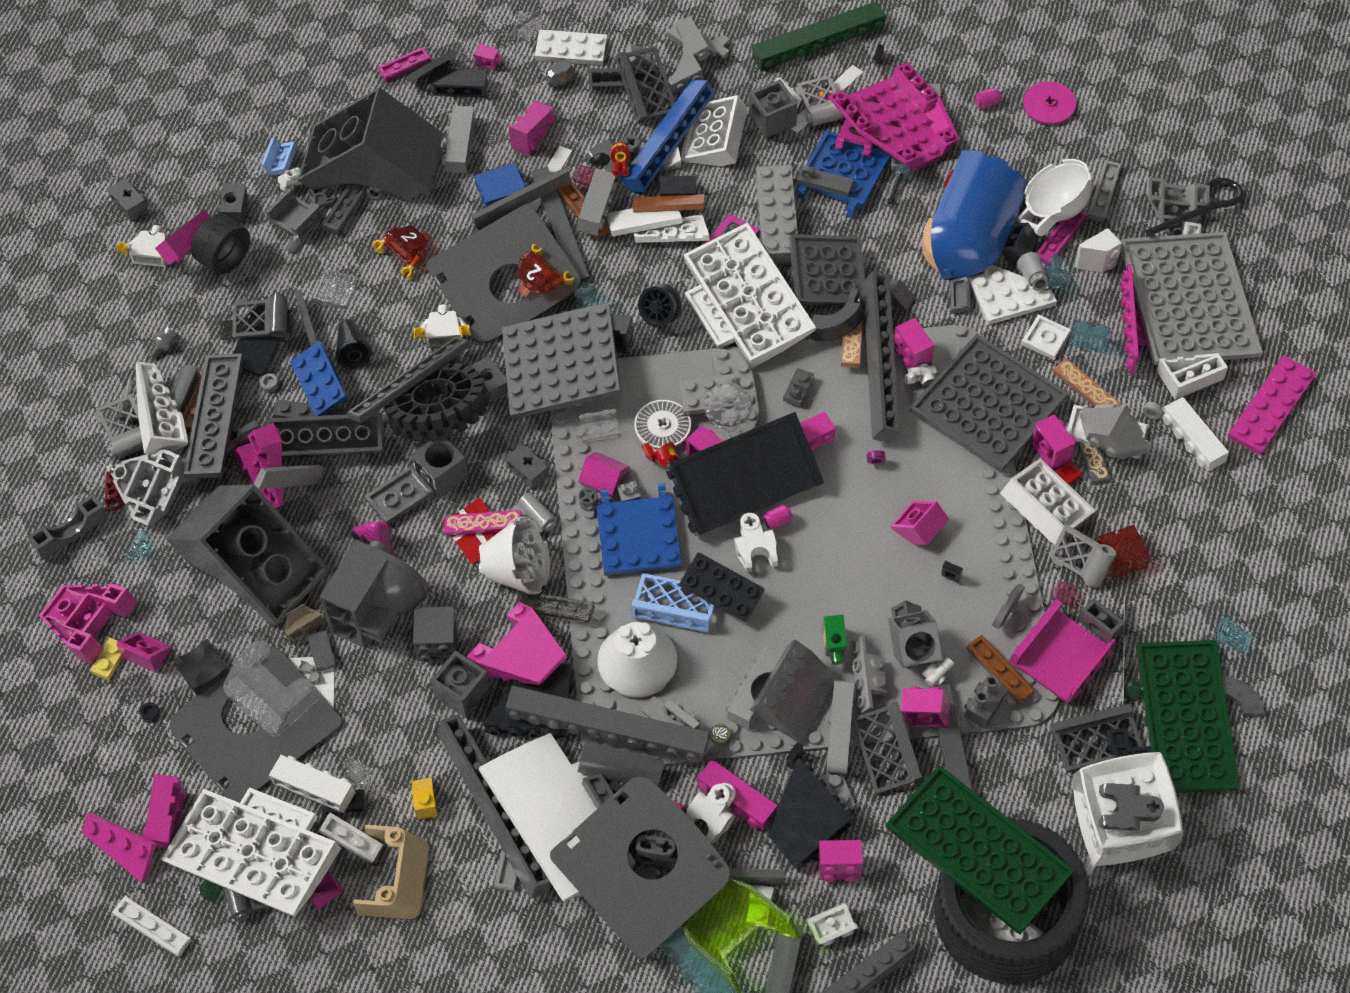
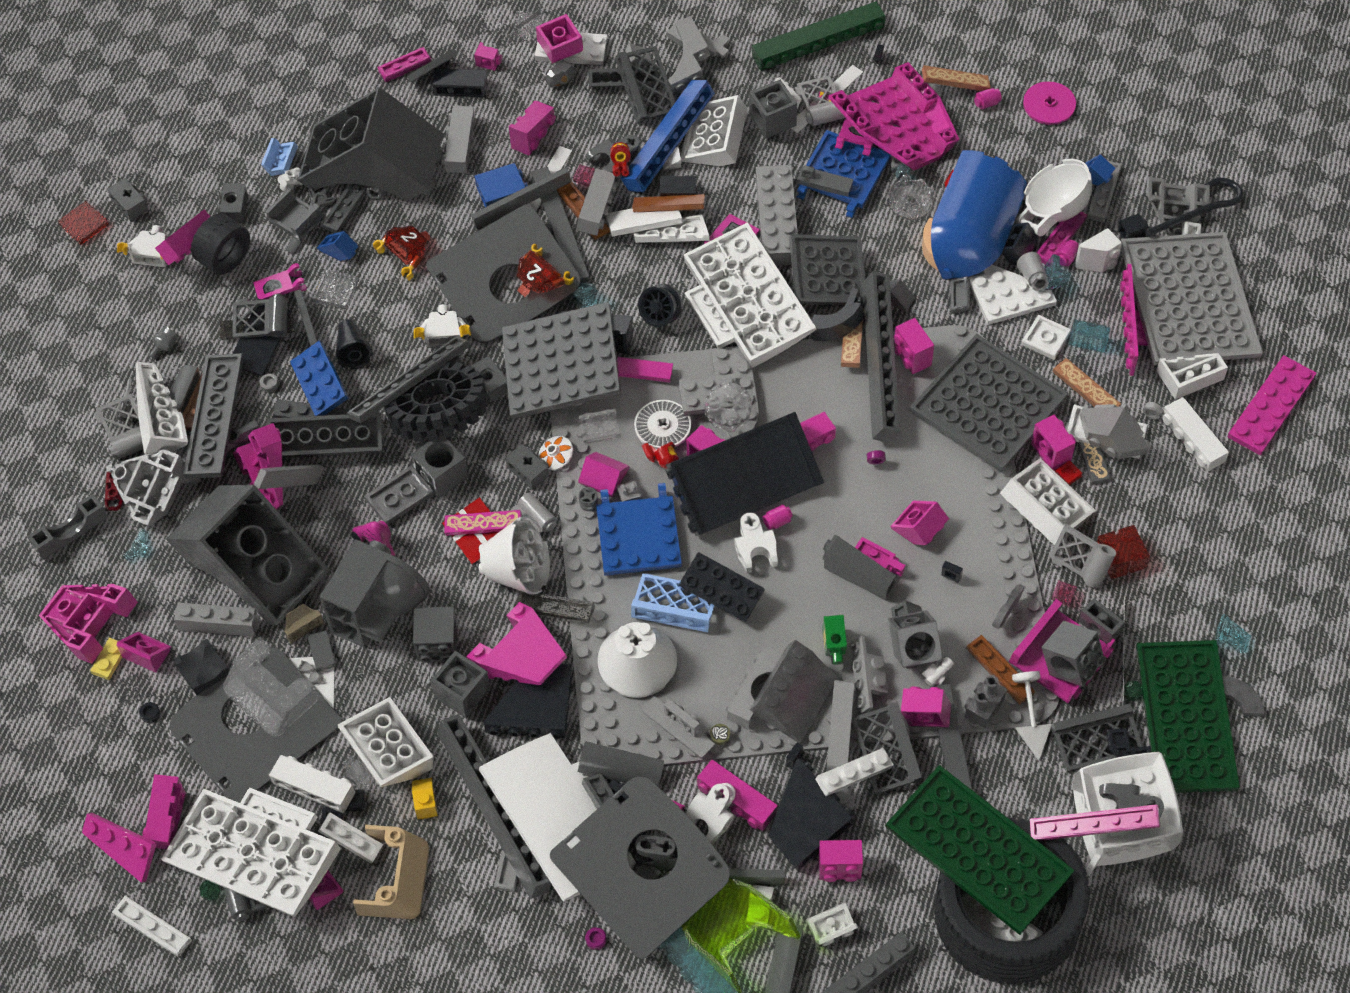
dark grey brick [505,686,709,762] -> none
dark grey plate [783,368,814,407] -> none
white plate [904,364,937,386] -> none
none -> clear red tile [58,201,109,245]
none -> light grey brick [174,602,259,637]
none -> dark pink flag [253,263,307,300]
none -> blue slope [317,231,359,261]
none -> white slope [338,697,433,787]
none -> dark pink brick [536,14,583,64]
none -> white dish [538,436,573,470]
none -> magenta tile [585,927,607,950]
none -> dark pink tile [617,357,673,382]
none -> white plate [815,748,894,796]
none -> dark grey slope [823,535,896,600]
none -> dark pink hinge [855,537,906,576]
none -> clear plate [888,174,934,220]
none -> nougat tile [922,65,991,91]
none -> white piece [1012,671,1052,760]
none -> tile [1030,805,1160,841]
none -> dark grey brick [1041,621,1105,687]
none -> dark pink brick [1055,240,1079,266]
none -> blue slope [1085,154,1116,186]
none -> black brick [1118,213,1148,239]

